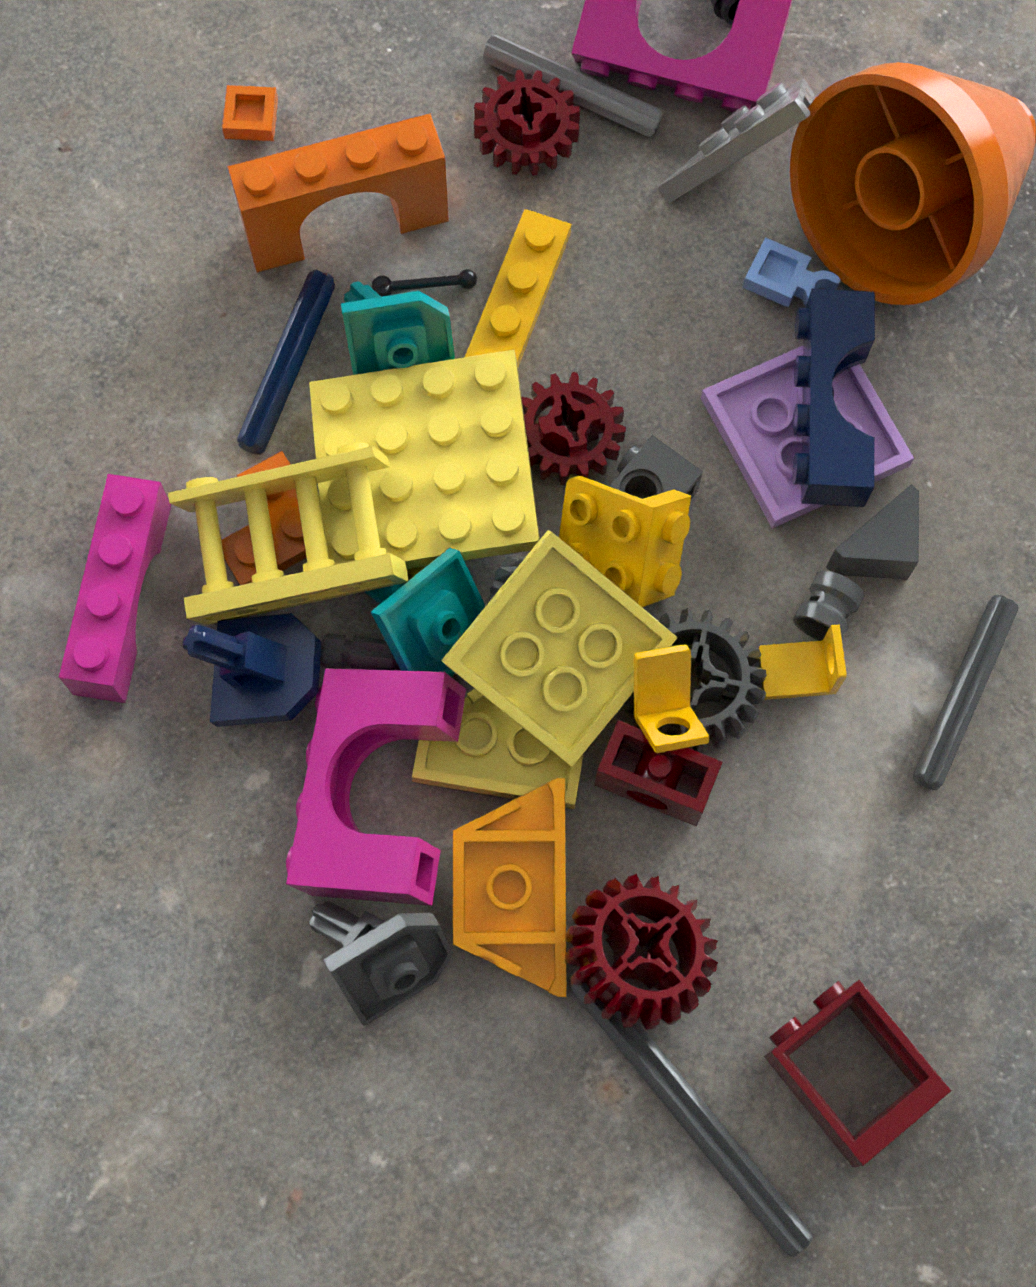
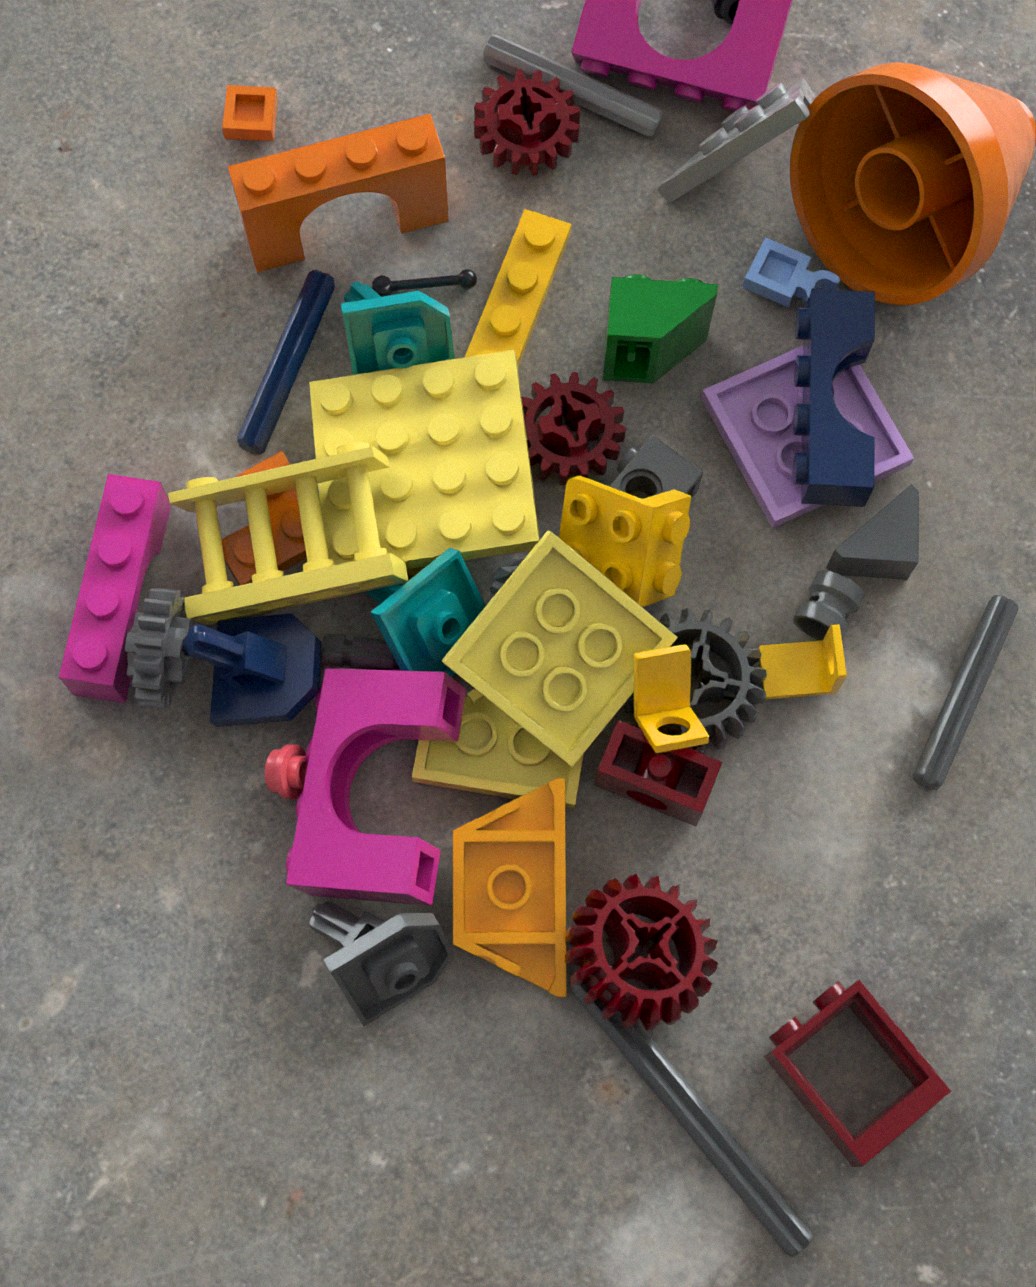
none -> flat silver gear [125,588,193,709]
none -> coral plate [265,744,307,800]
none -> green slope [603,274,718,384]

